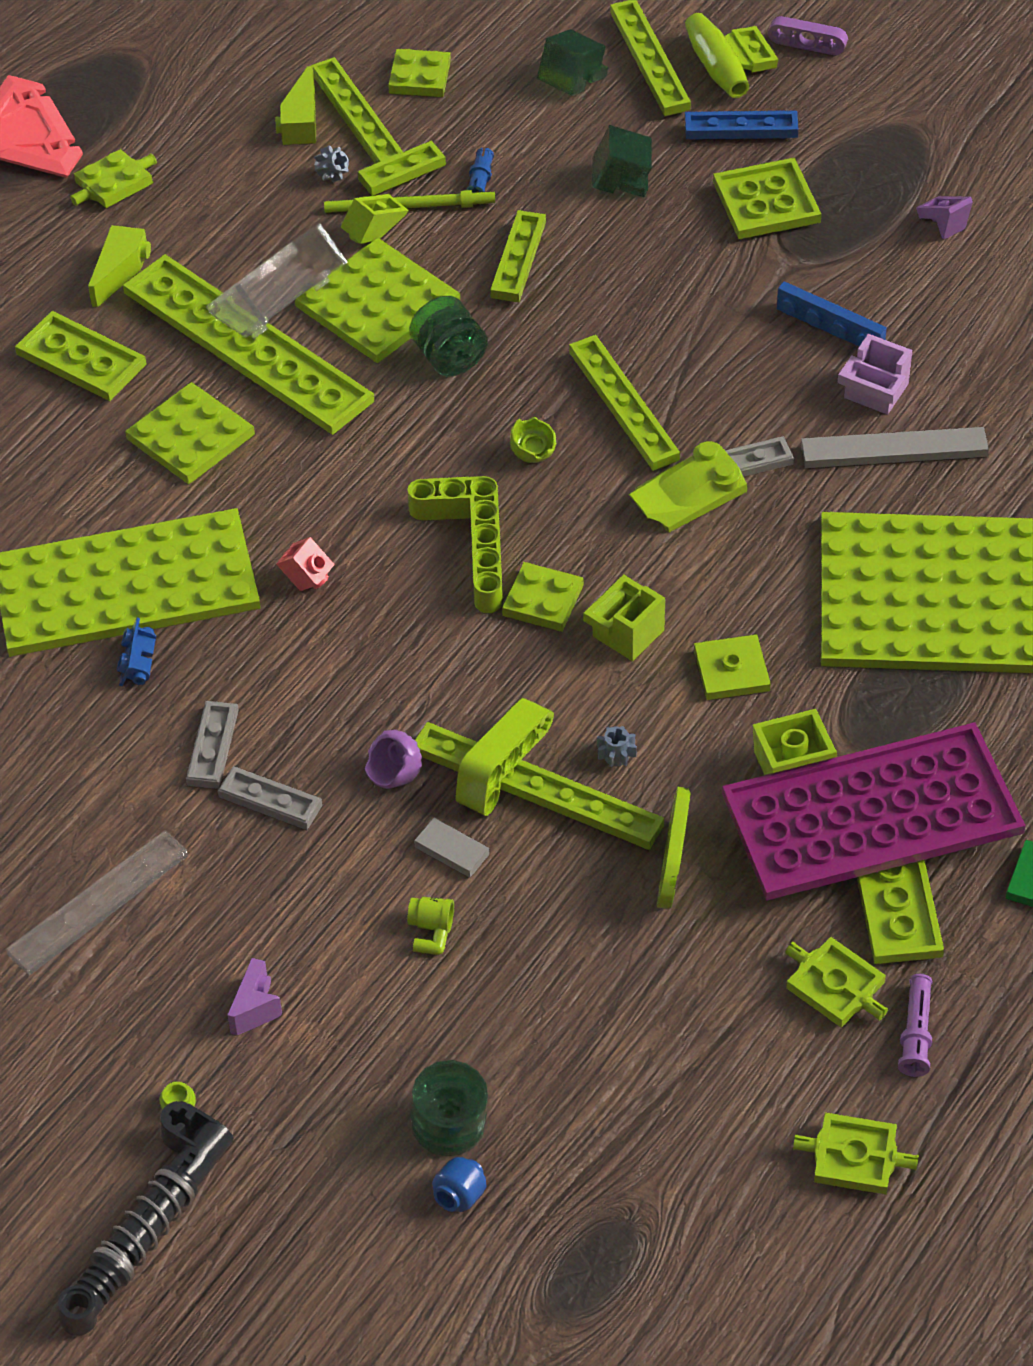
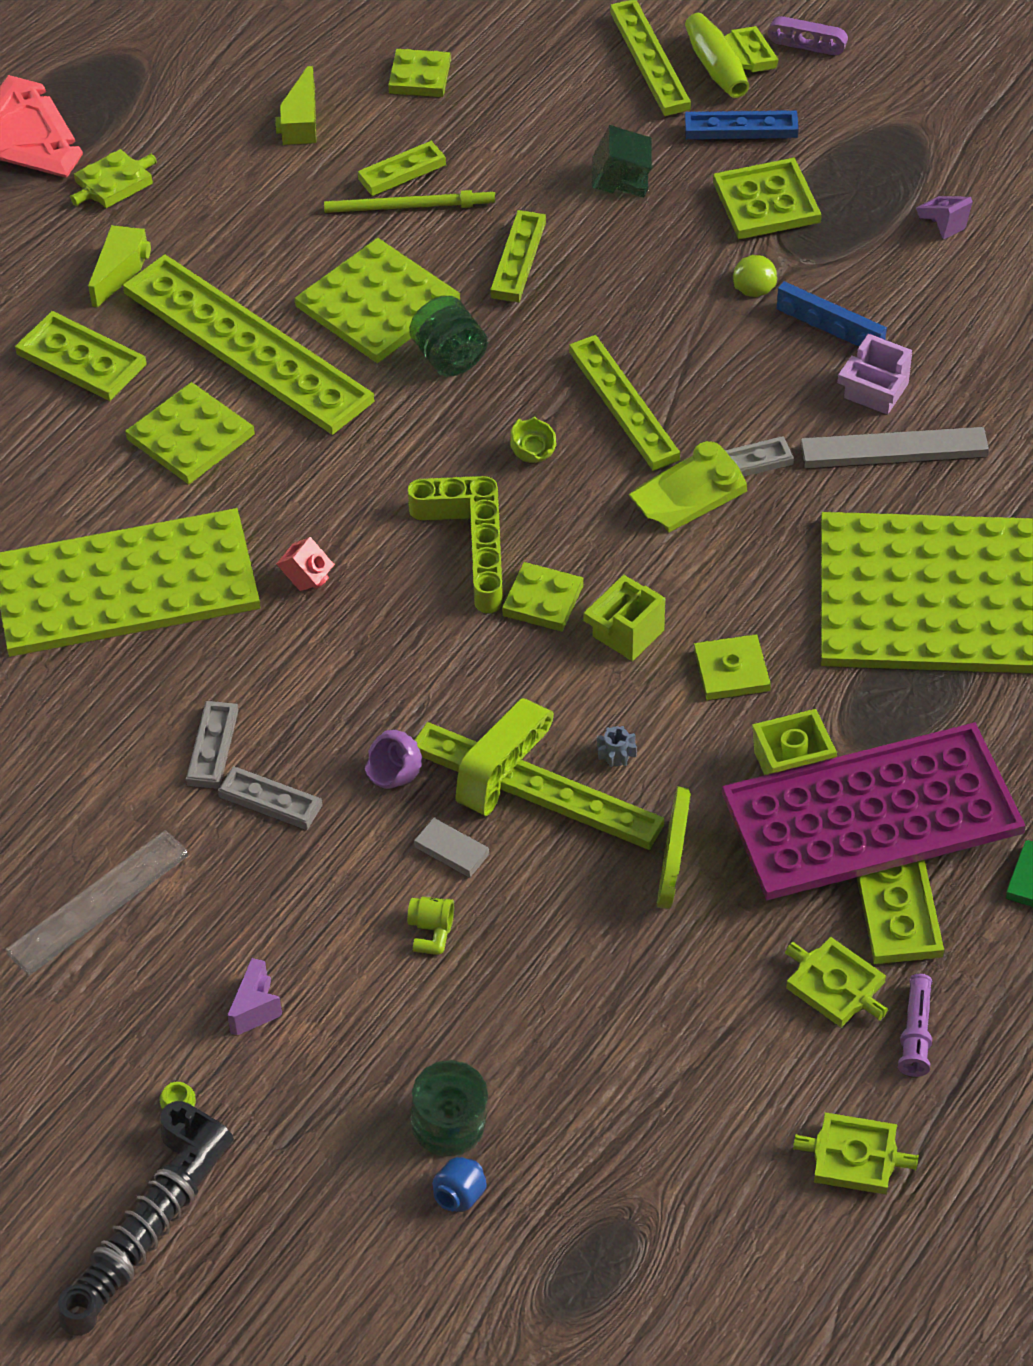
blue hinge [117,617,156,686] -> none
clear windscreen [206,223,348,339] -> none
lime tile [310,57,403,164] -> none
sand blue gear [314,146,349,182] -> none
lime slope [341,194,409,244] -> none
blue pin [467,148,494,193] -> none
clear green plate [537,29,609,96] -> none
none -> lime hair [733,255,777,298]

